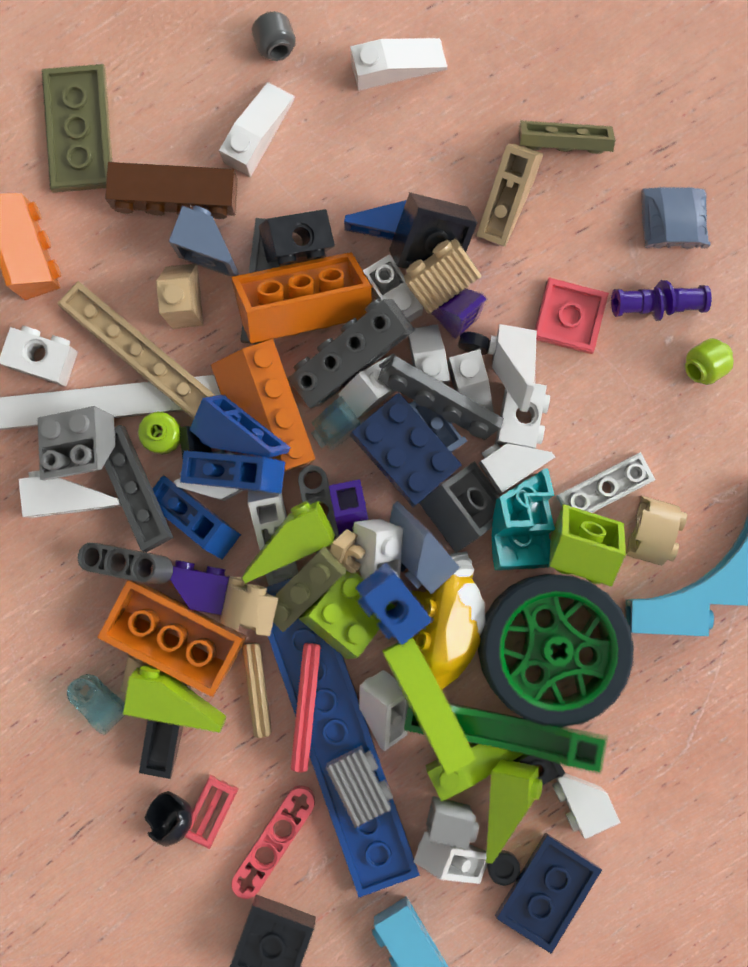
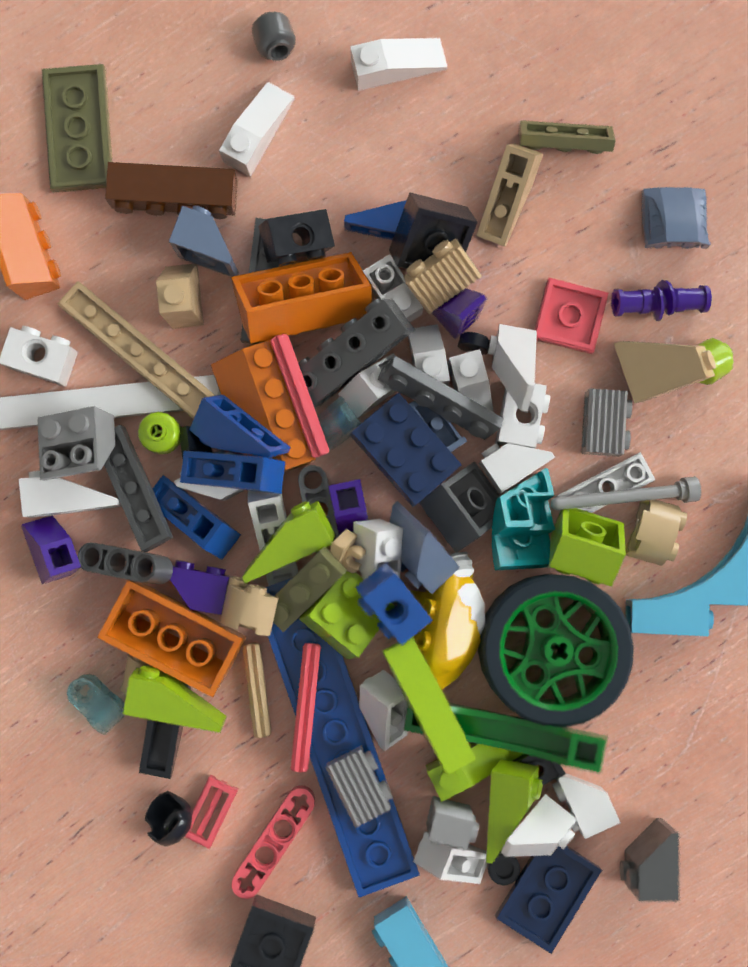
none -> dark purple slope [21,515,81,585]
none -> coral axle [270,334,329,458]
none -> white slope [501,794,577,857]
none -> light grey piece [551,476,701,510]
none -> light grey brick [581,388,632,456]
none -> tan slope [614,341,716,403]
none -> dark grey slope [620,818,679,902]

